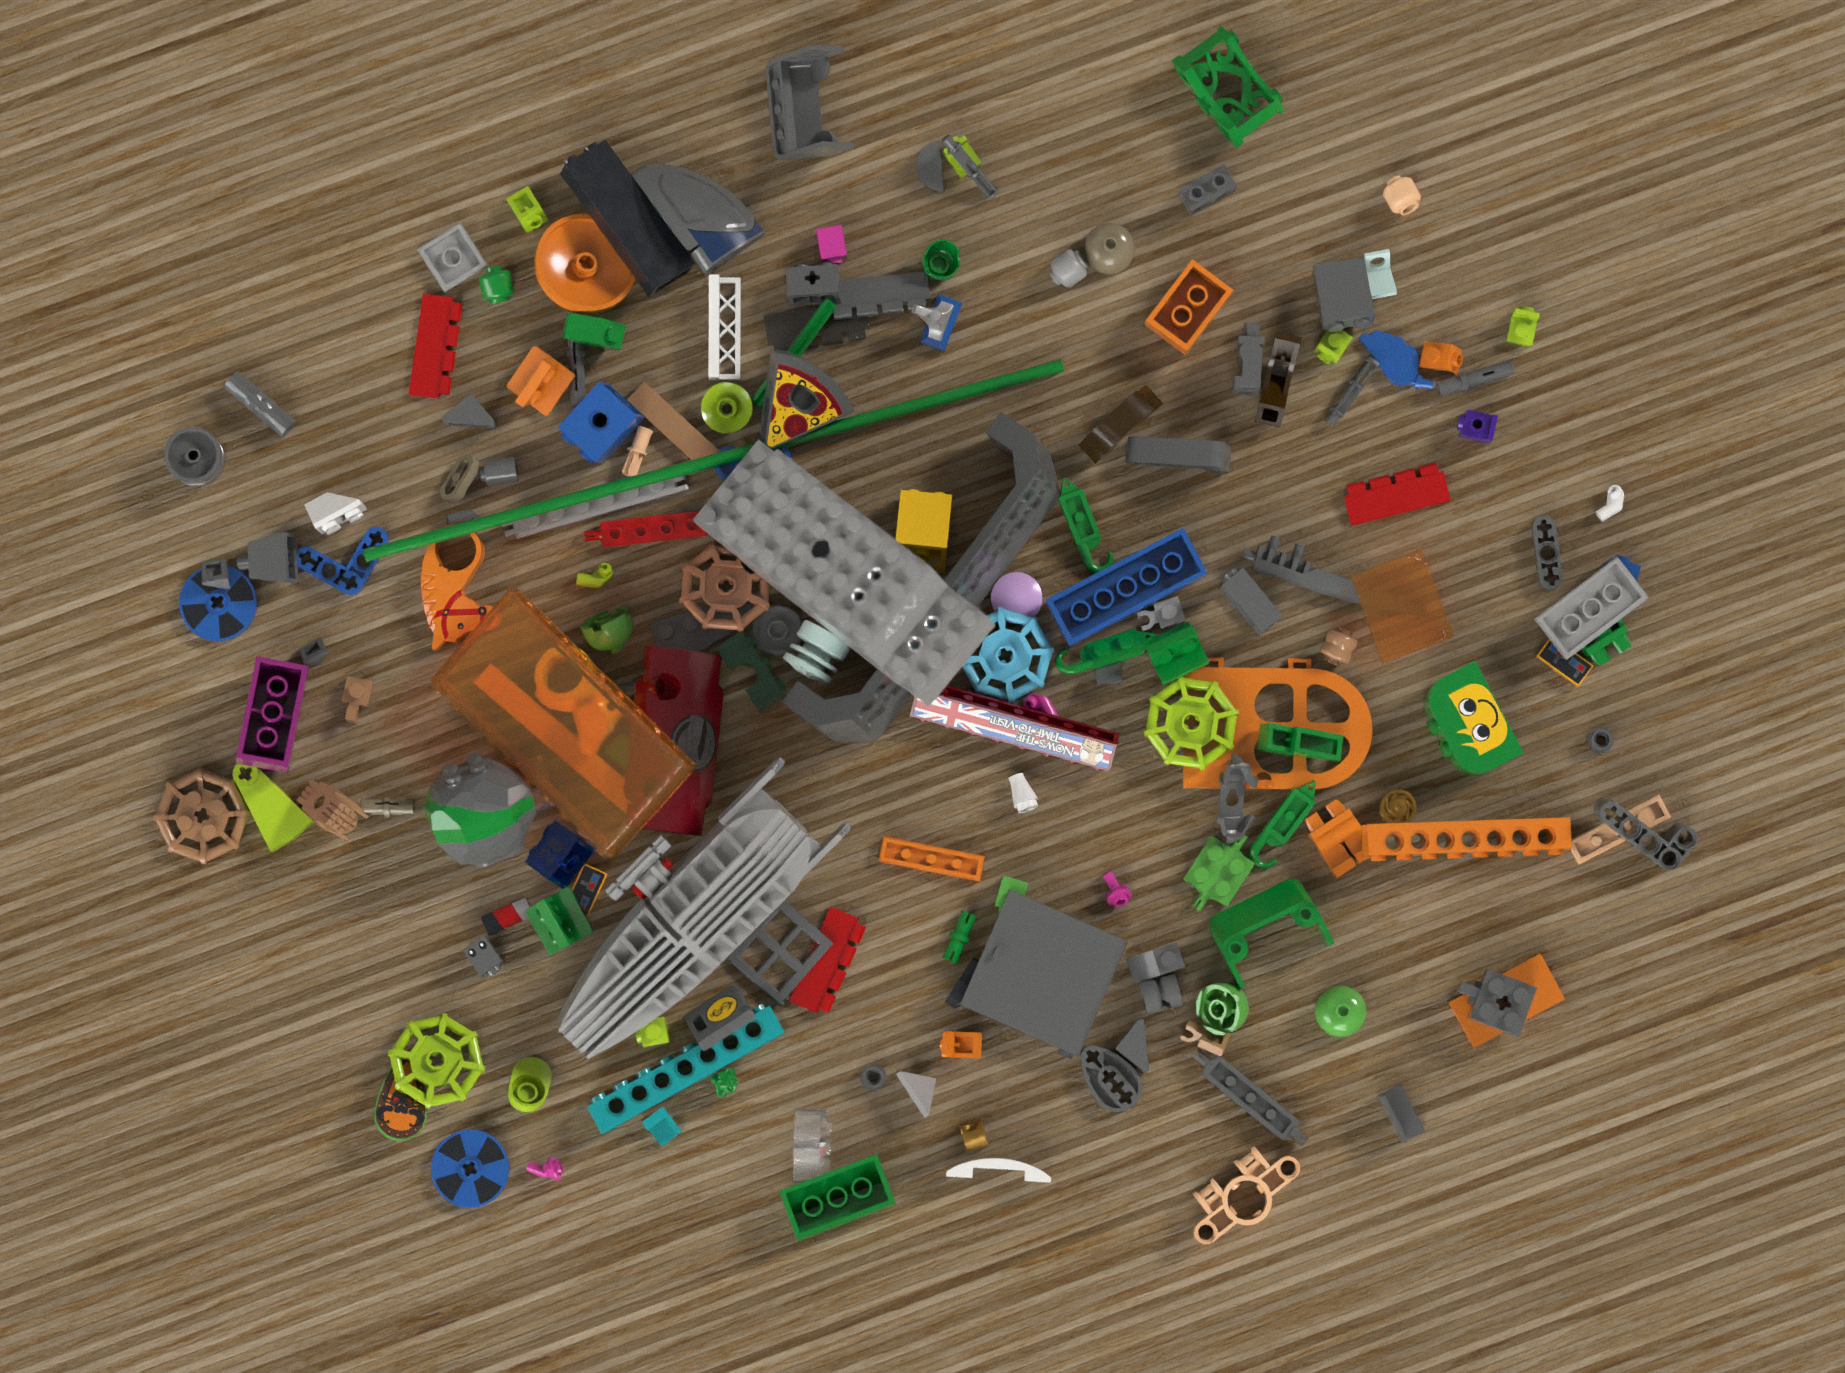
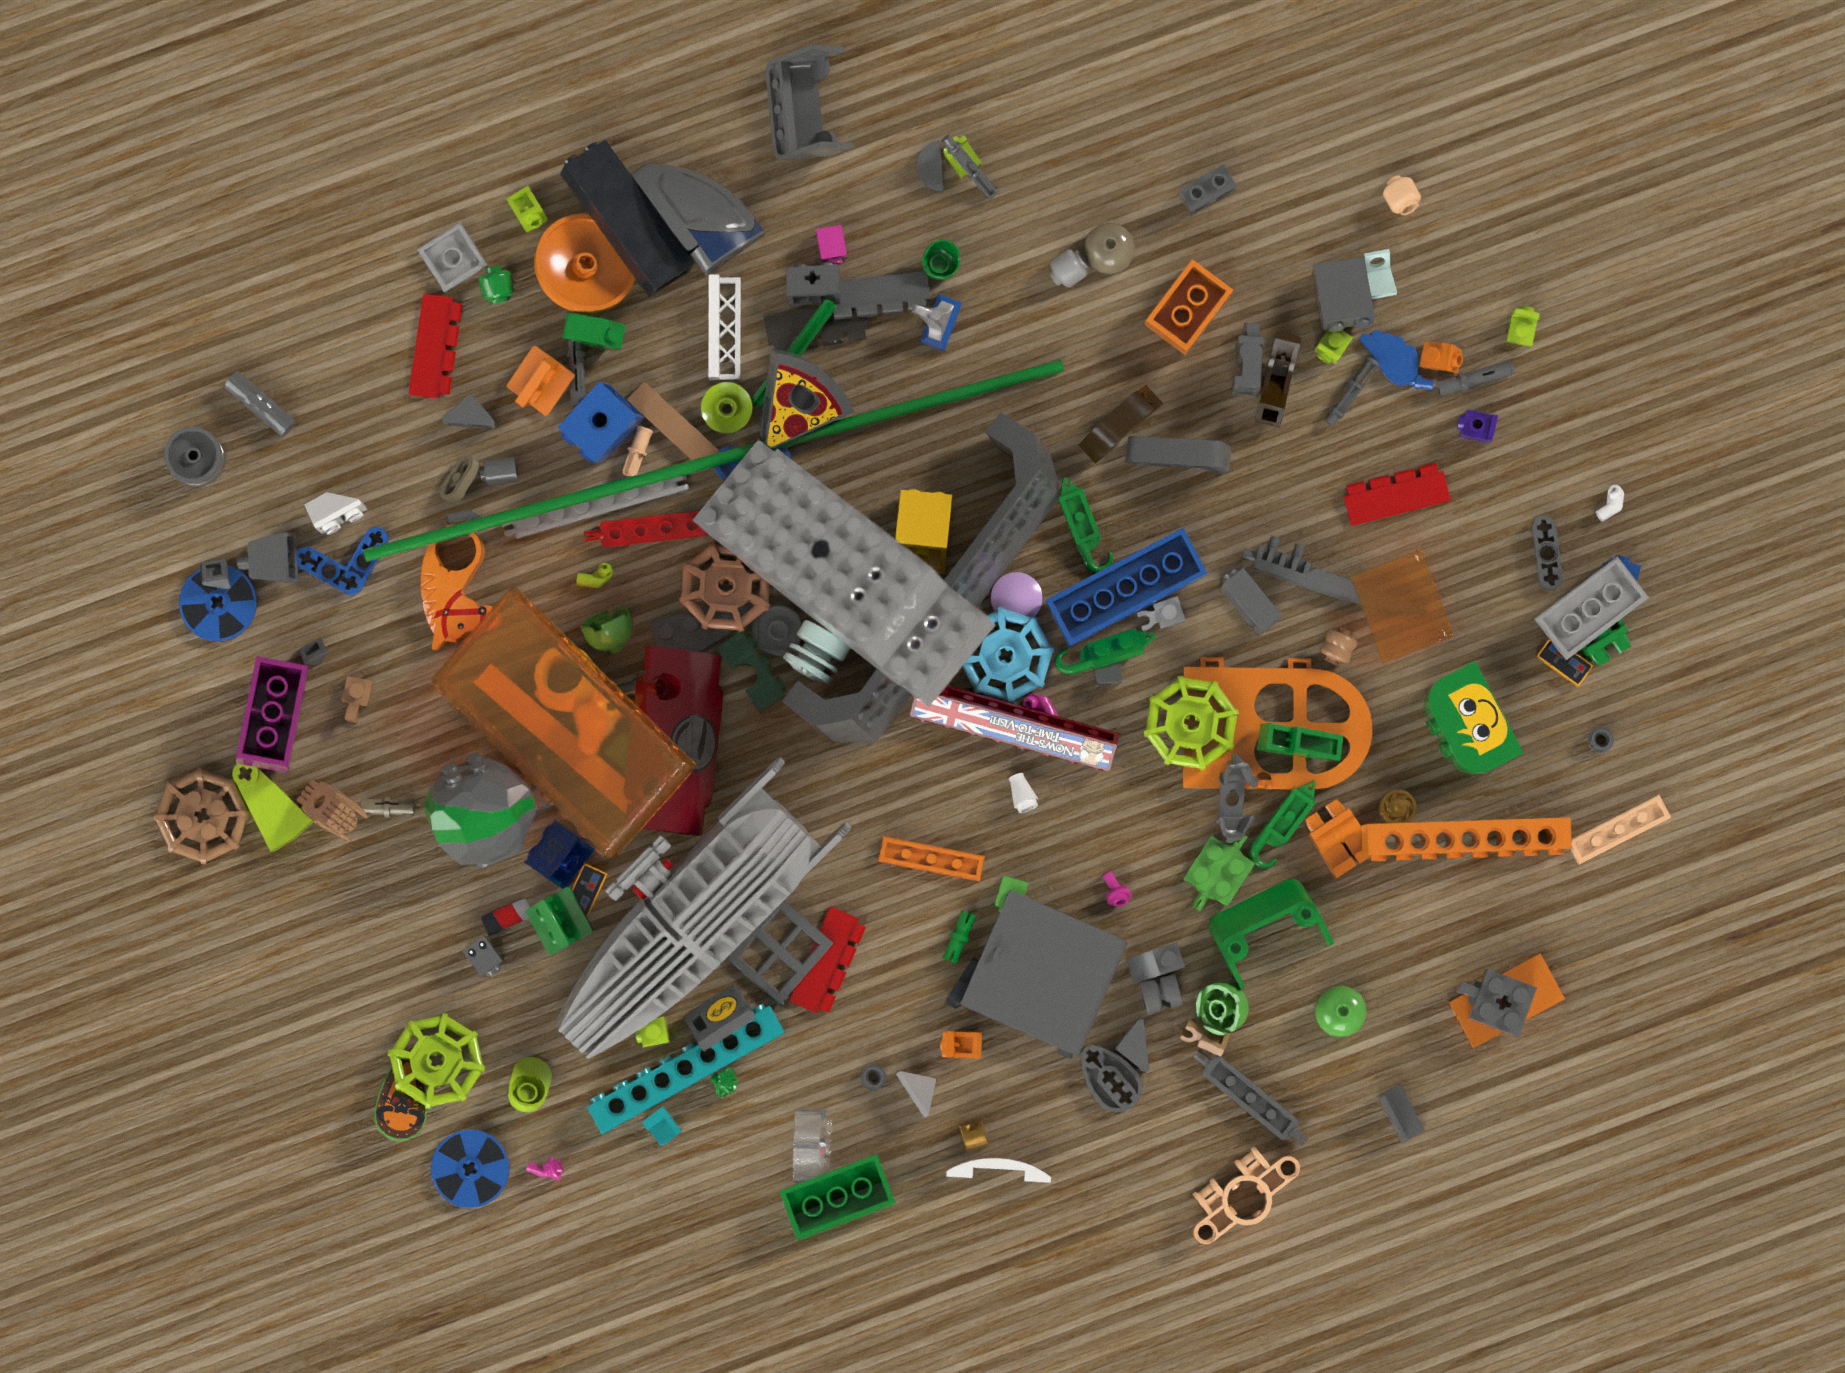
green bracket [1145,622,1209,685] -> none
green fence [1172,26,1285,148] -> none
dark grey beam [1593,797,1698,871] -> none

